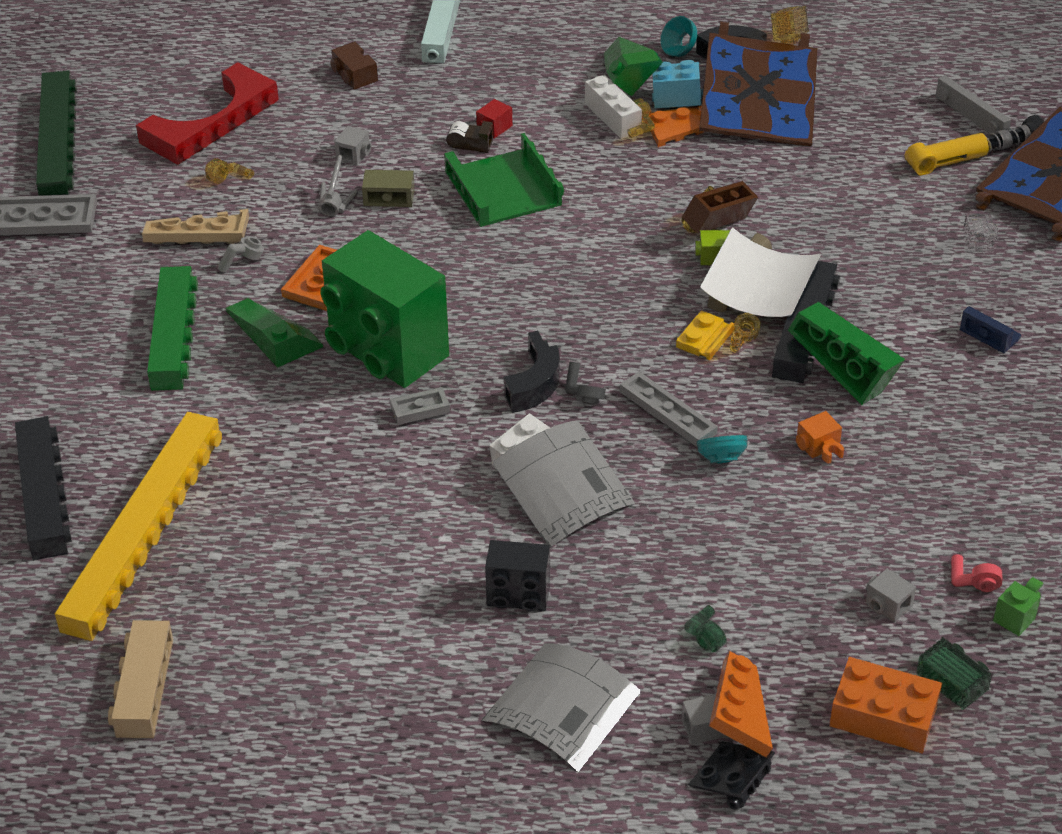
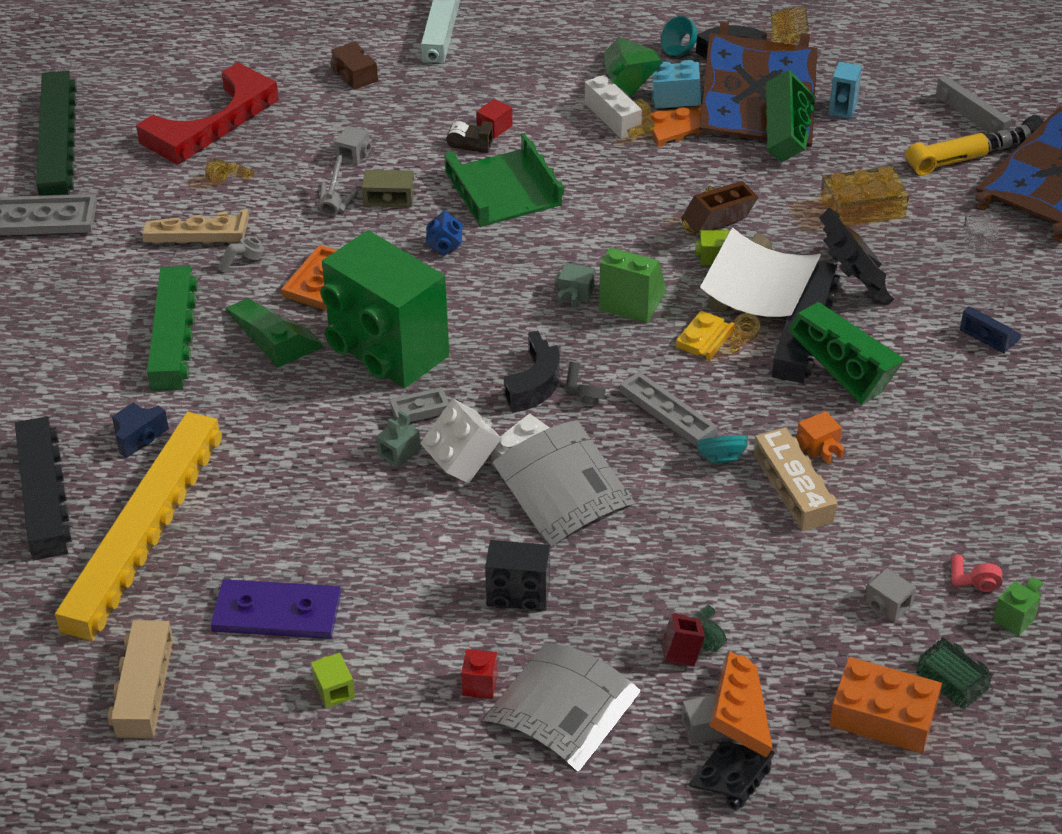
none -> dark blue brick [112,402,169,458]
none -> dark purple plate [211,579,341,639]
none -> lime brick [311,652,355,708]
none -> sand green brick [376,410,421,468]
none -> white brick [420,399,502,483]
none -> blue brick [425,210,463,256]
none -> red brick [461,649,498,699]
none -> sand green brick [555,263,595,308]
none -> bright green slope [599,247,666,323]
none -> dark red brick [661,613,705,667]
none -> tan brick [753,427,838,532]
none -> green wedge [765,70,816,162]
none -> black bracket [819,207,894,305]
none -> clear yellow brick [820,166,909,226]
none -> medium azure brick [829,62,862,119]

